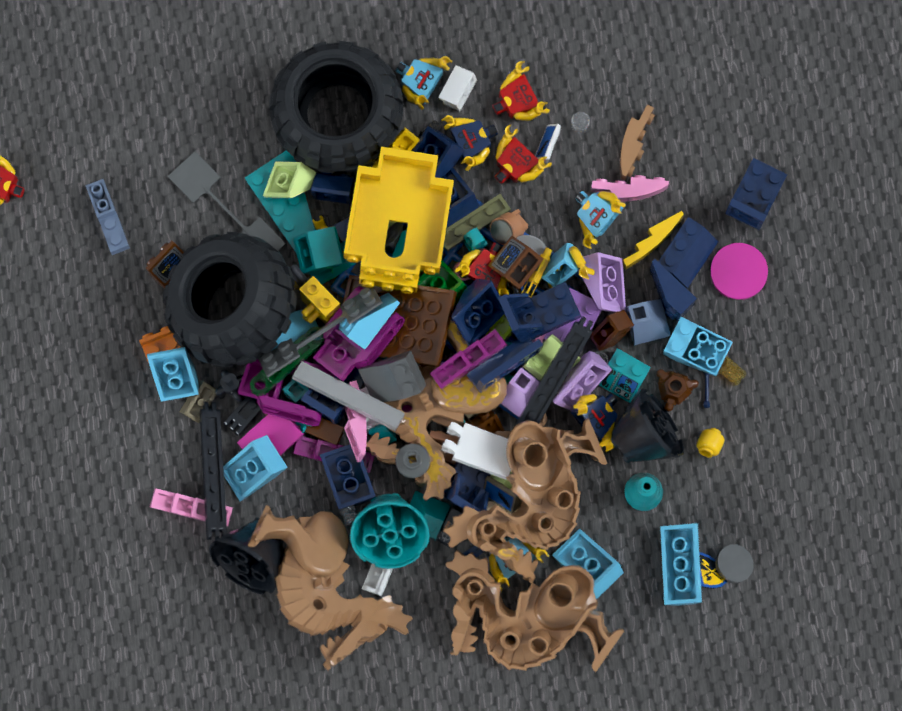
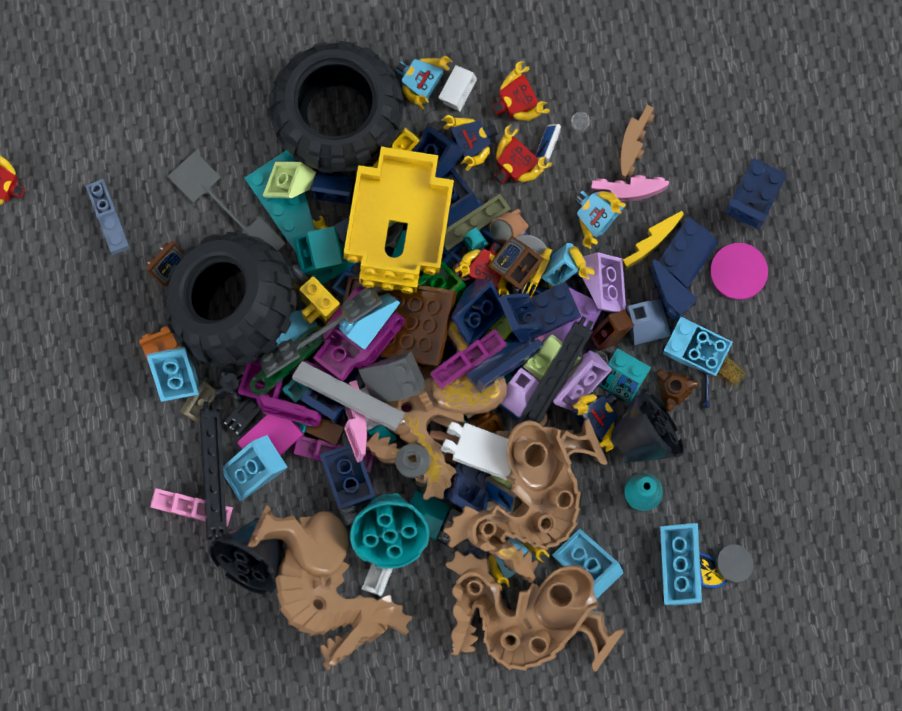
yellow head [696,428,725,458] -> none

